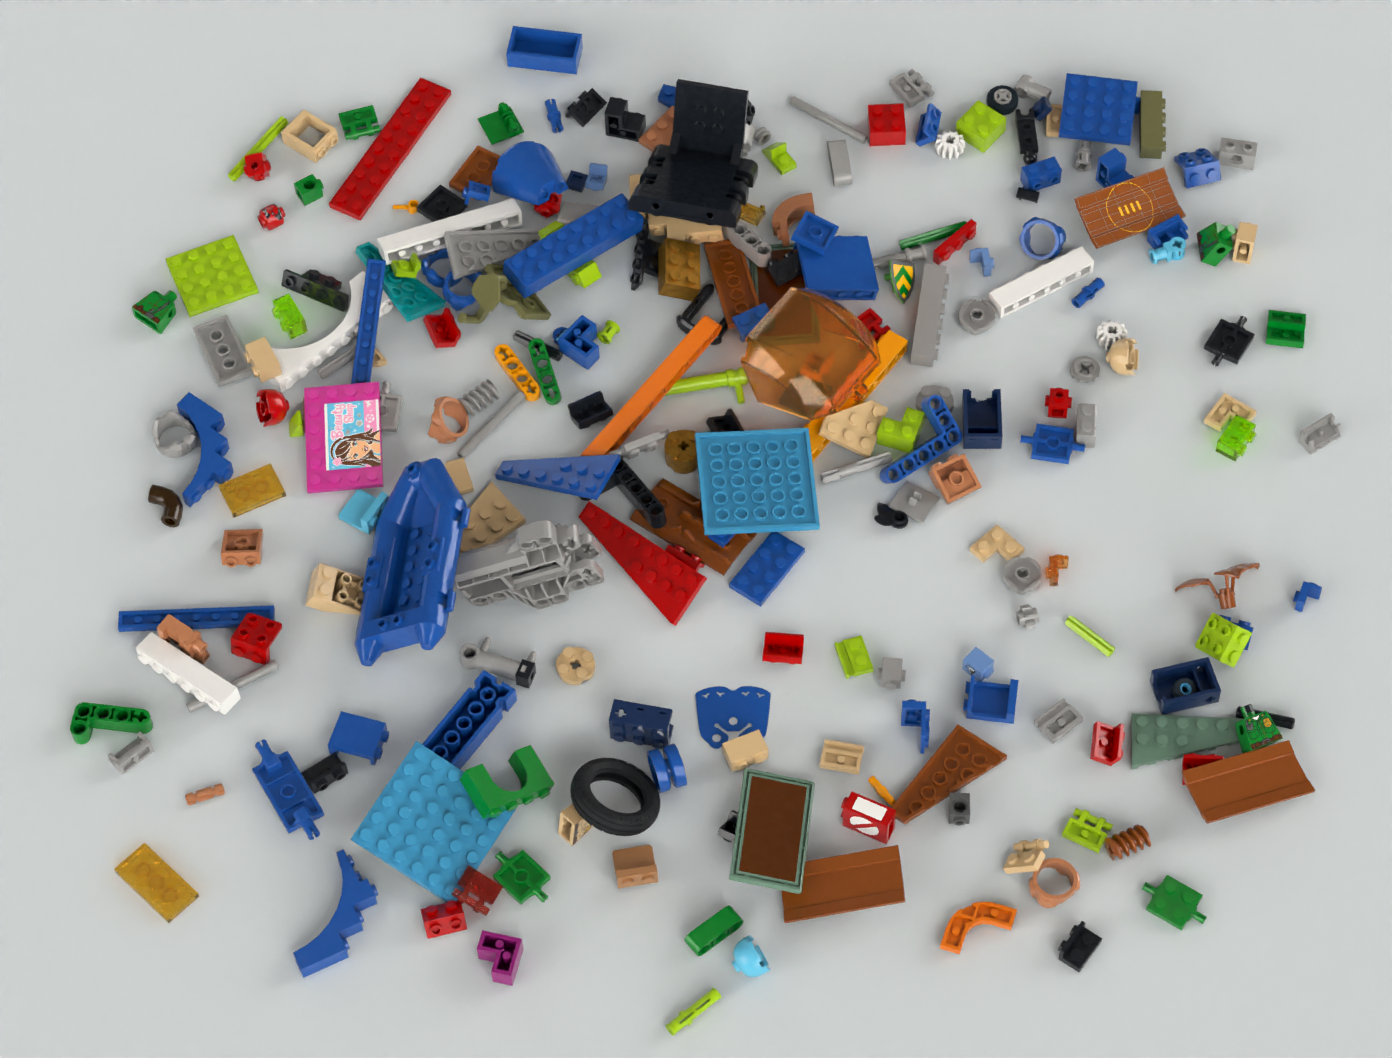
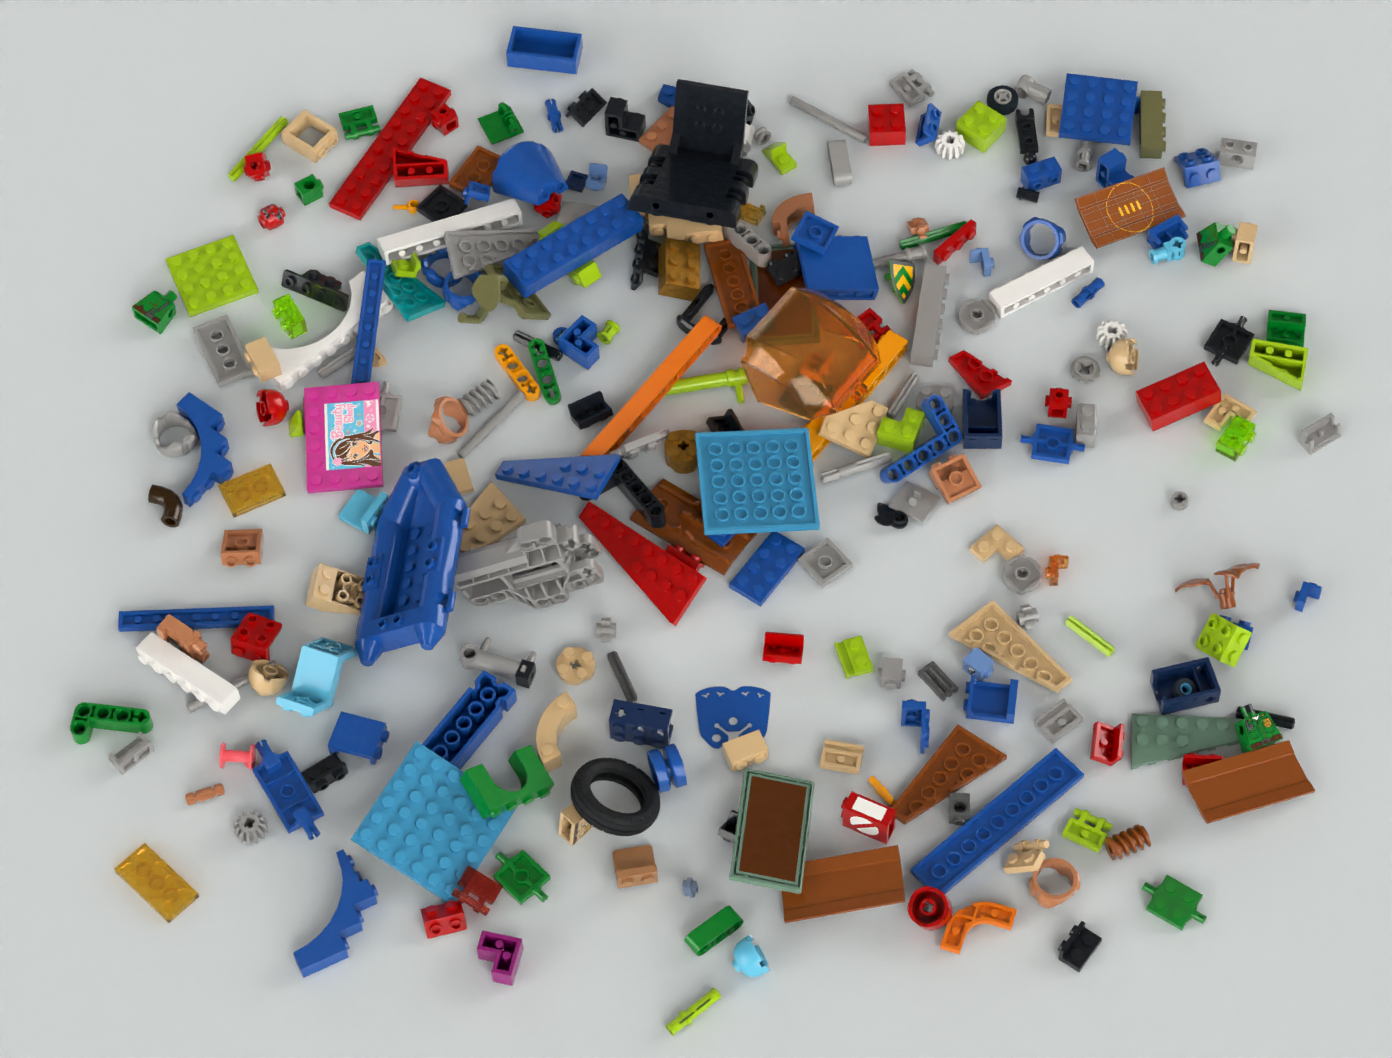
red bracket [423,308,461,348] -> none
dark blue plate [1031,96,1053,121] -> none
none -> coral piece [219,743,256,770]
none -> light grey gear [233,810,268,845]
none -> tan cylinder [248,660,289,696]
none -> medium azure bracket [276,637,357,717]
none -> red wedge [392,146,449,188]
none -> red brick [431,103,459,136]
none -> tan brick [536,691,577,773]
none -> light grey gear [596,618,616,642]
none -> dark grey axle [607,651,637,702]
none -> sand blue plate [682,877,698,898]
none -> light grey plate [798,538,853,588]
none -> light grey axle [886,373,920,419]
none -> nougat plate [907,217,929,239]
none -> red brick [907,886,952,931]
none -> blue plate [910,748,1084,894]
none -> dark grey tile [918,661,958,701]
none -> red wing [948,350,1012,400]
none -> tan wing [949,600,1072,693]
none -> red piece [1136,362,1222,431]
none -> light grey bush [1170,491,1188,511]
none -> lime wedge [1248,339,1309,391]

